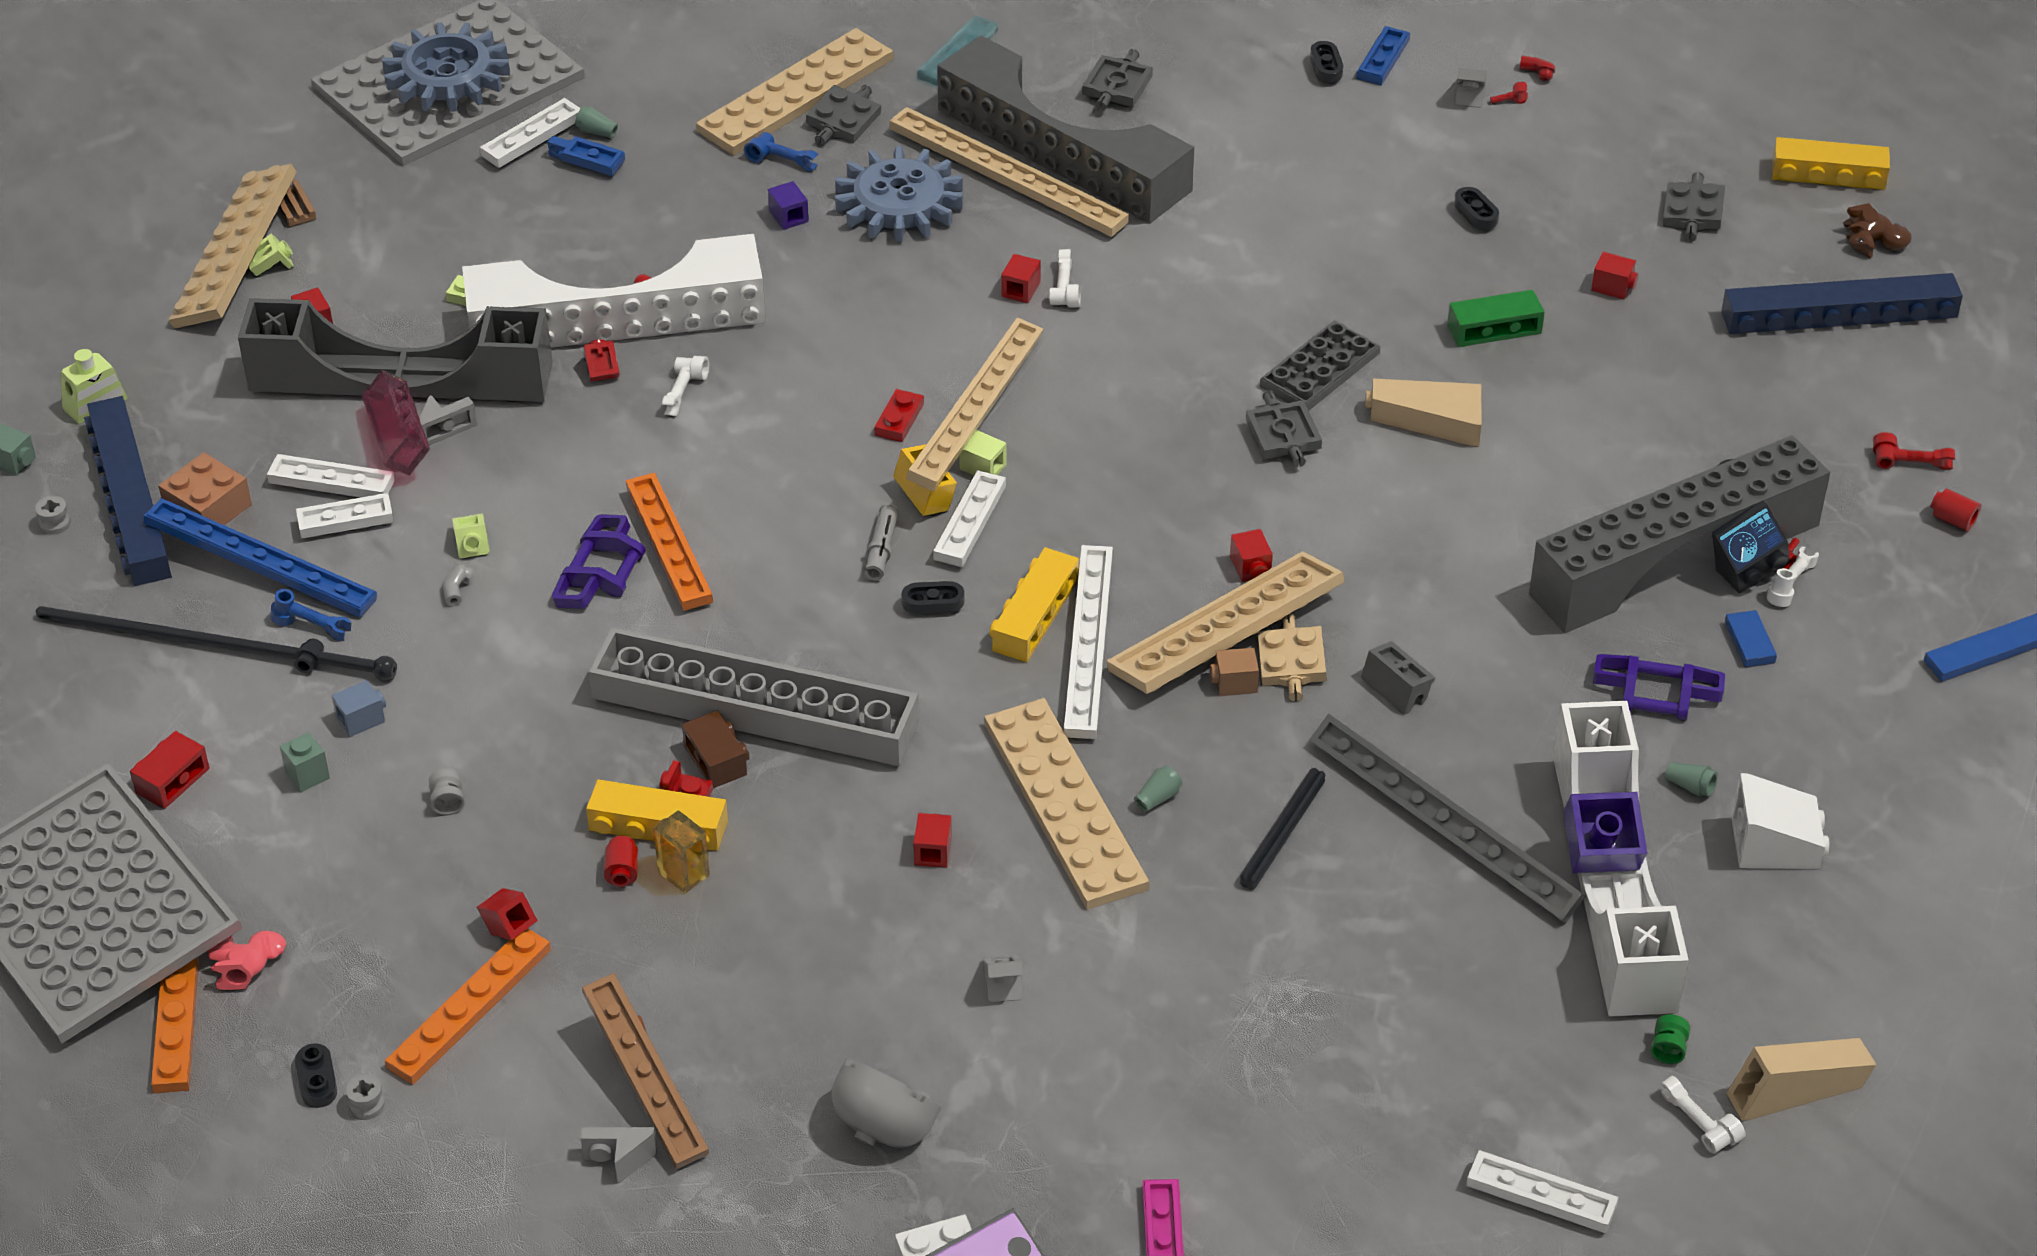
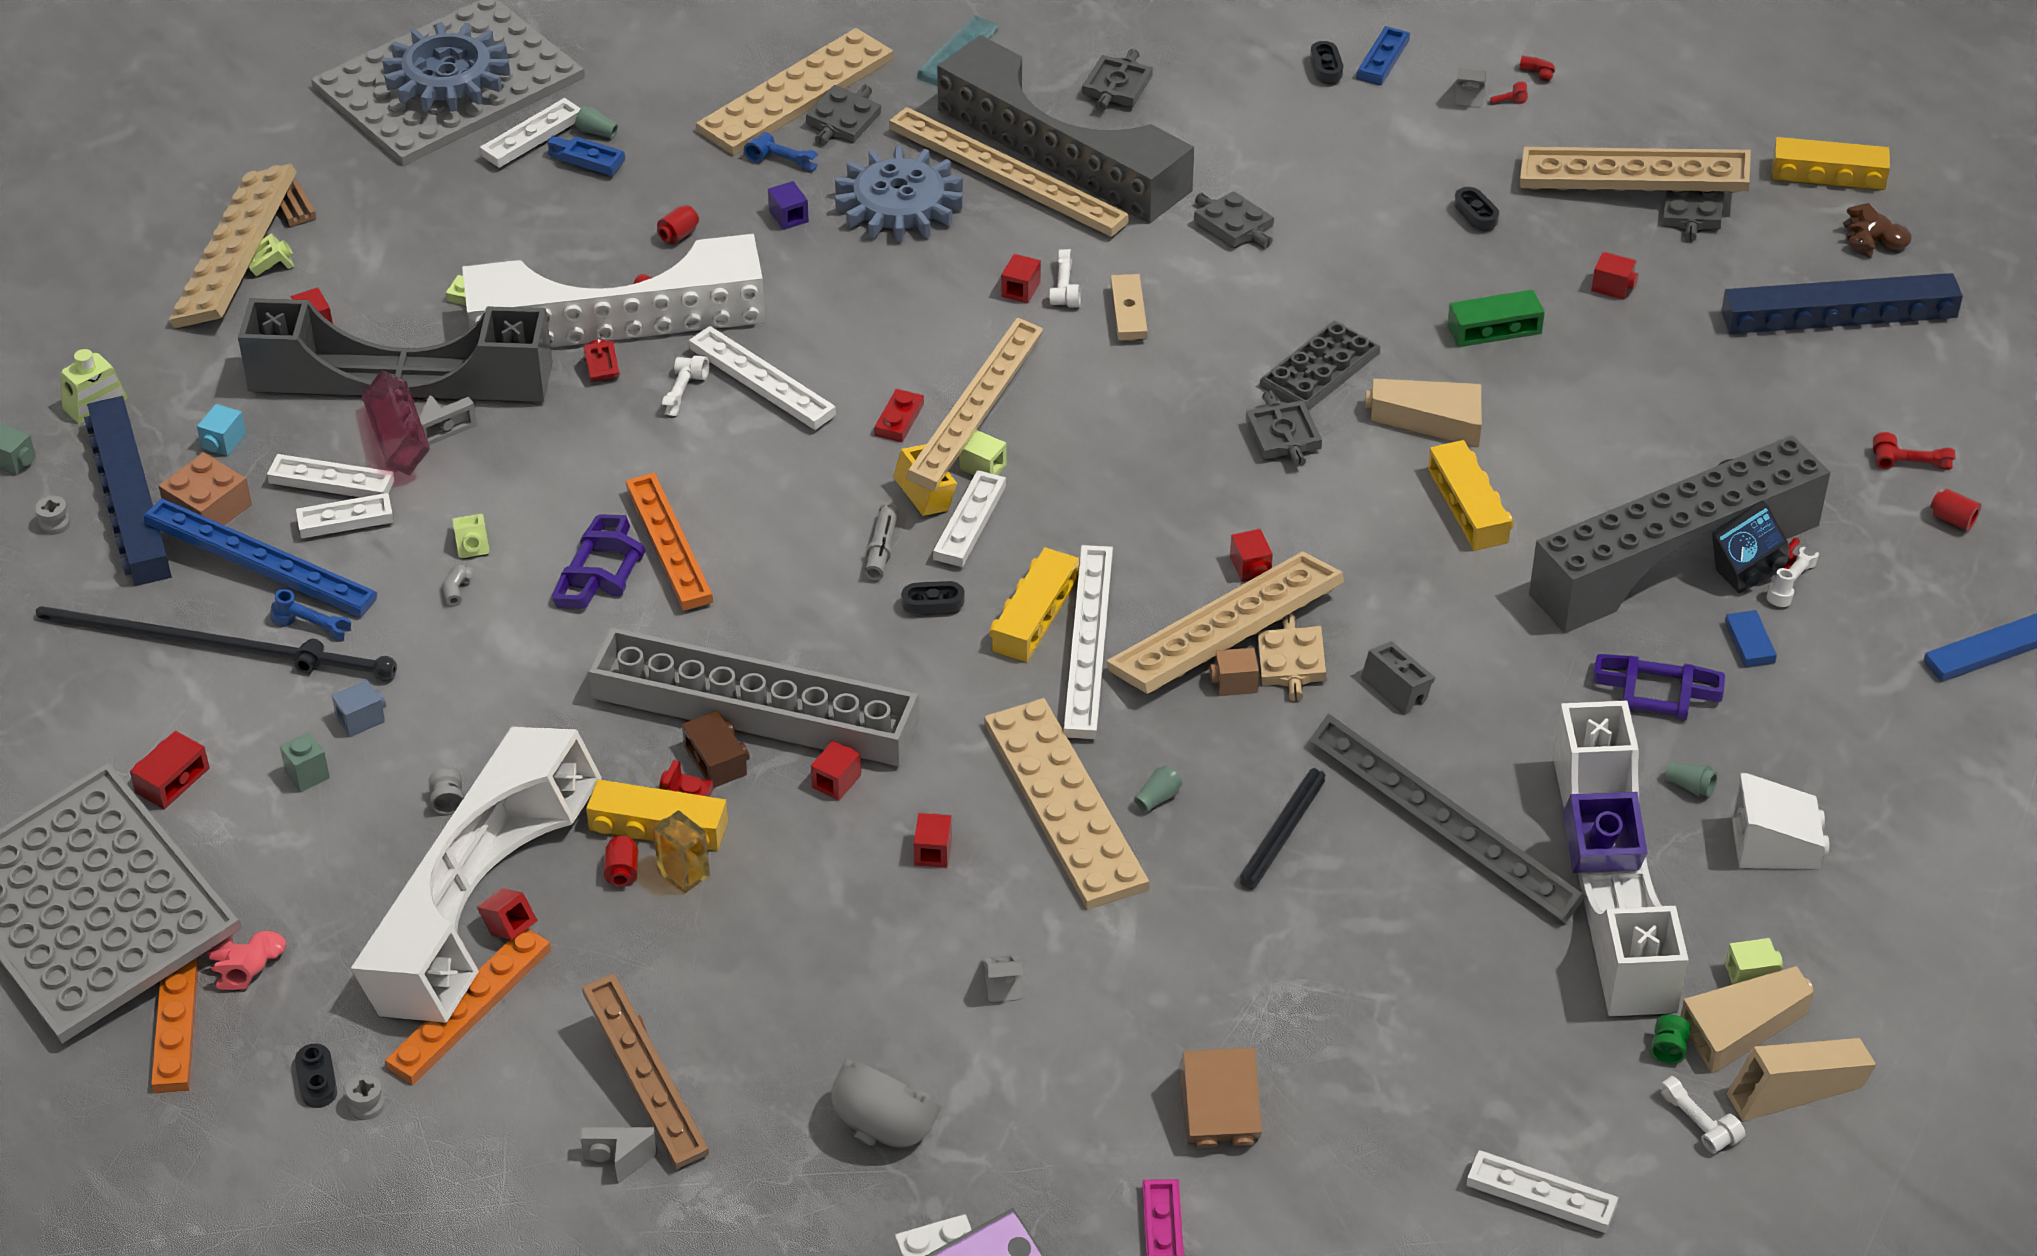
none -> medium azure brick [197,404,246,456]
none -> white arch [350,727,602,1023]
none -> red brick [657,205,699,244]
none -> white plate [689,326,836,430]
none -> red brick [811,741,861,800]
none -> tan tile [1111,274,1148,341]
none -> medium nougat slope [1179,1047,1262,1148]
none -> dark grey plate [1193,191,1274,248]
none -> yellow brick [1427,440,1513,551]
none -> tan plate [1520,147,1751,193]
none -> tan slope [1680,966,1814,1073]
none -> yellowish green brick [1725,938,1783,985]

